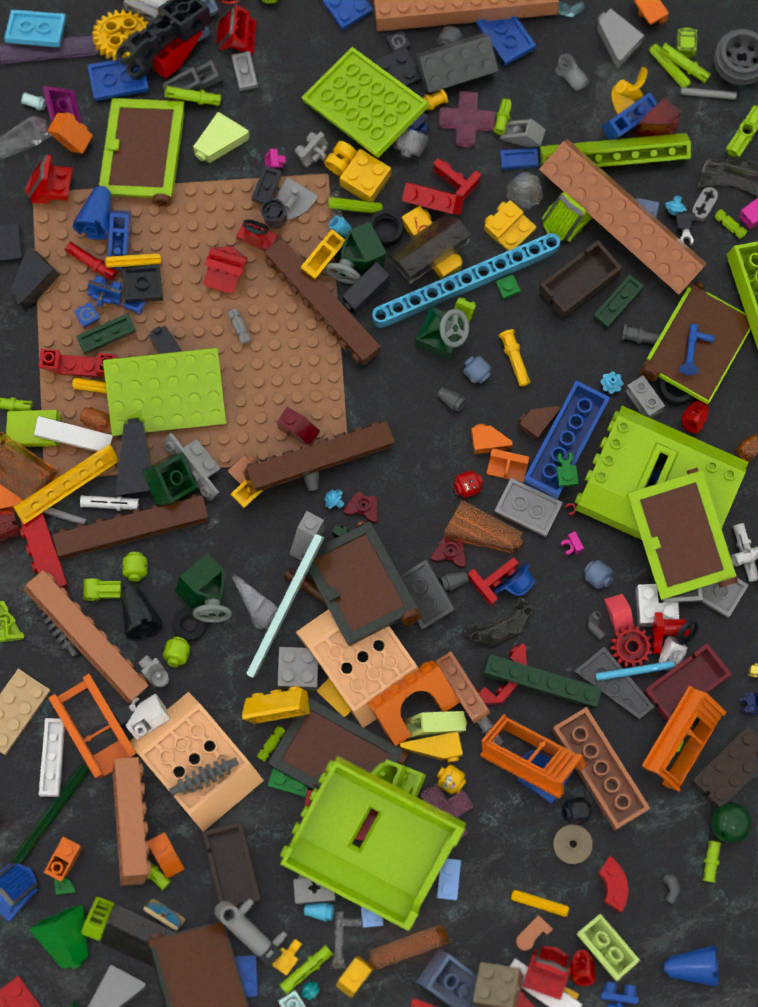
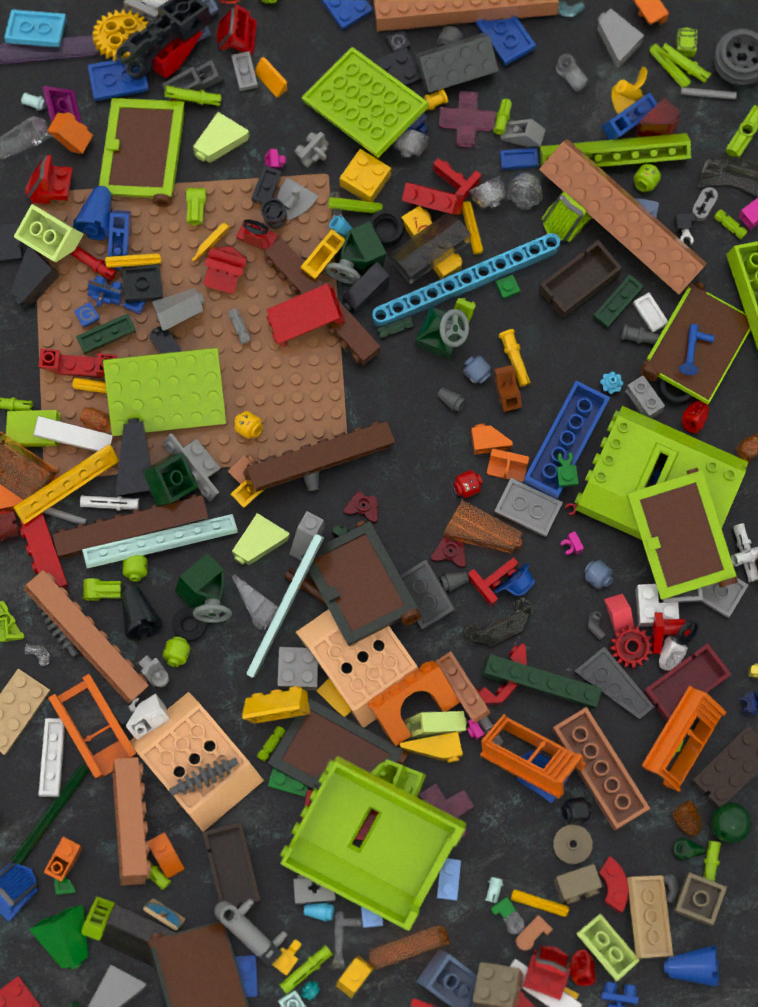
dark red slope [277,407,320,445] -> none
yellow wheel [324,141,357,176] -> none
medium azure plant [324,489,344,509] -> none
yellow head [436,765,467,794] -> none
yellow plate [484,200,537,251] -> none
reddish brown slope [519,406,561,442] -> none
medium azure bar [596,661,674,681] -> none
medium azure plant [665,196,687,216] -> none
none -> yellowish green slope [14,204,83,262]
none -> clear arm [25,644,50,666]
none -> light aqua tile [82,514,238,568]
none -> light grey slope [152,288,205,331]
none -> lime piece [186,188,206,226]
none -> yellow piece [191,222,230,262]
none -> yellowish green slope [232,513,290,565]
none -> yellow head [234,411,263,439]
none -> light orange slope [254,57,287,97]
none -> red panel [266,283,345,347]
none -> dark green axle [377,316,414,338]
none -> yellow axle [462,201,483,255]
none -> dark pink plate [466,720,484,741]
none -> clear cone [469,176,506,209]
none -> light aqua pin [485,877,504,903]
none -> leg [490,897,524,935]
none -> dark orange brick [494,365,522,412]
none -> dark tan brick [553,864,602,905]
none -> tan plate [627,875,673,959]
none -> lime head [633,164,661,192]
none -> white tile [633,293,668,333]
none -> clear orange rock [672,800,702,836]
none -> dark green animal [673,838,706,860]
none -> dark tan brick [673,872,727,926]

